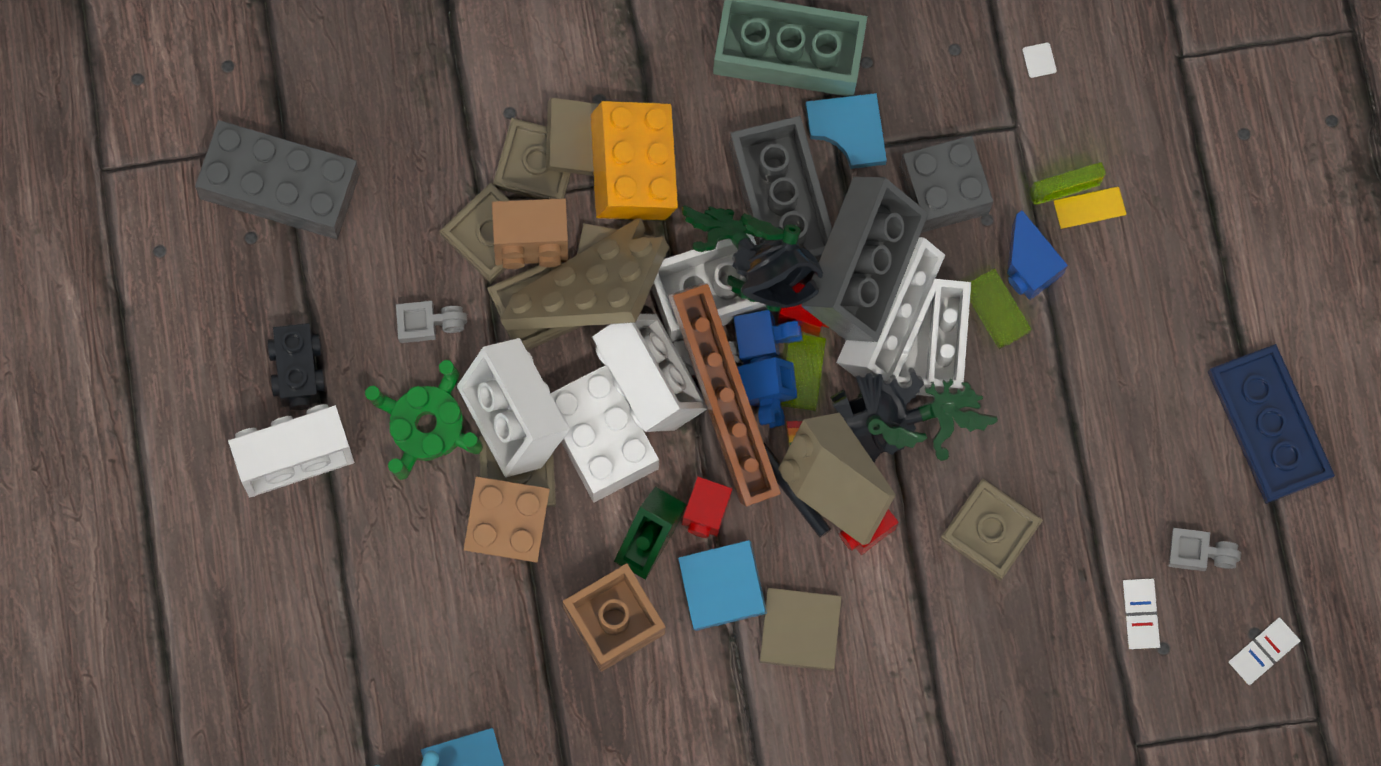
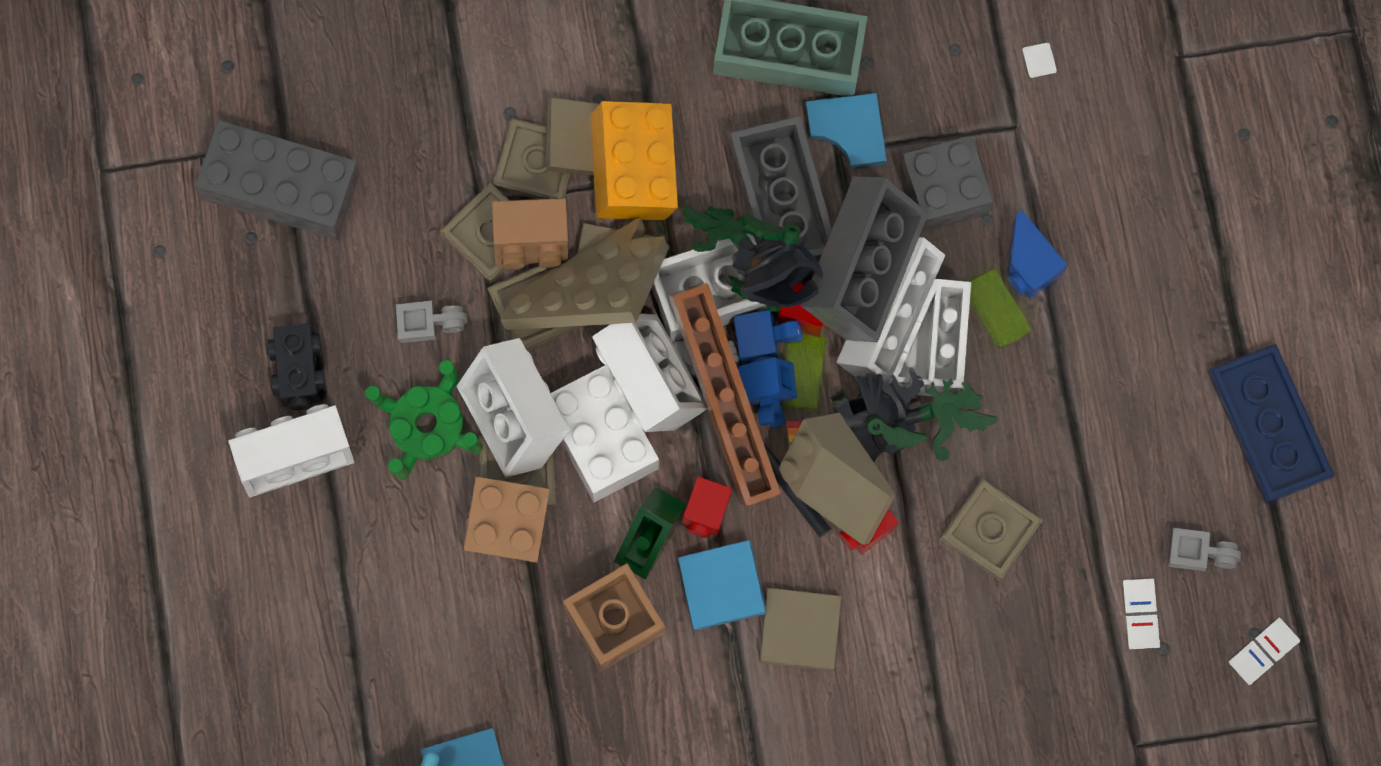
clear neon green tile [1030,162,1106,205] -> none
yellow sticker [1054,187,1126,229] -> none

